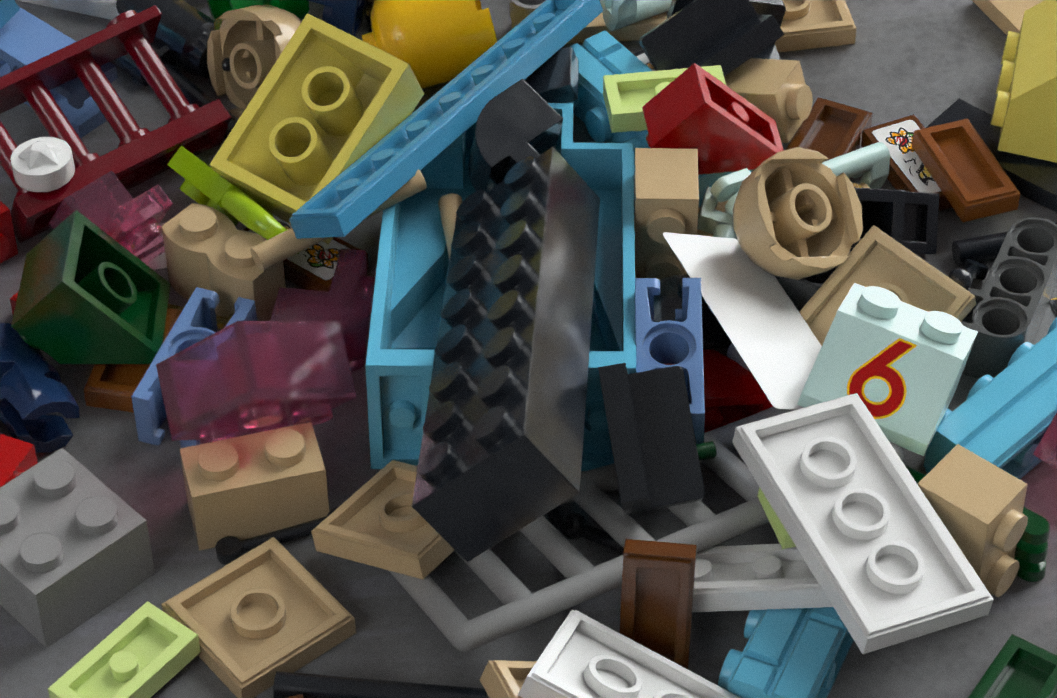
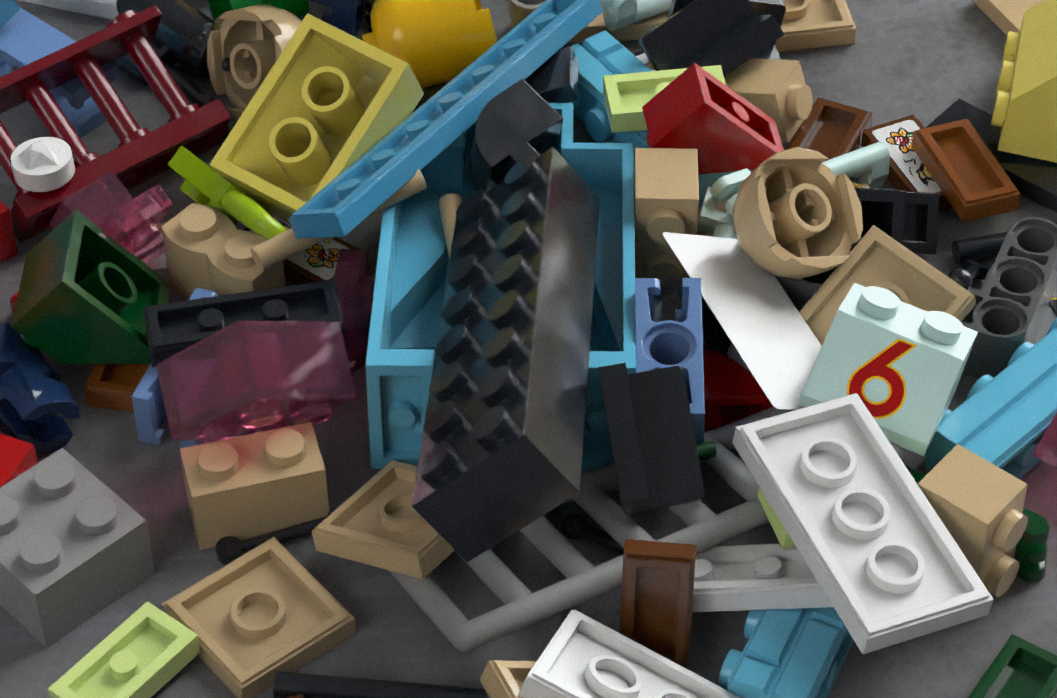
none -> black tile [143,280,345,368]

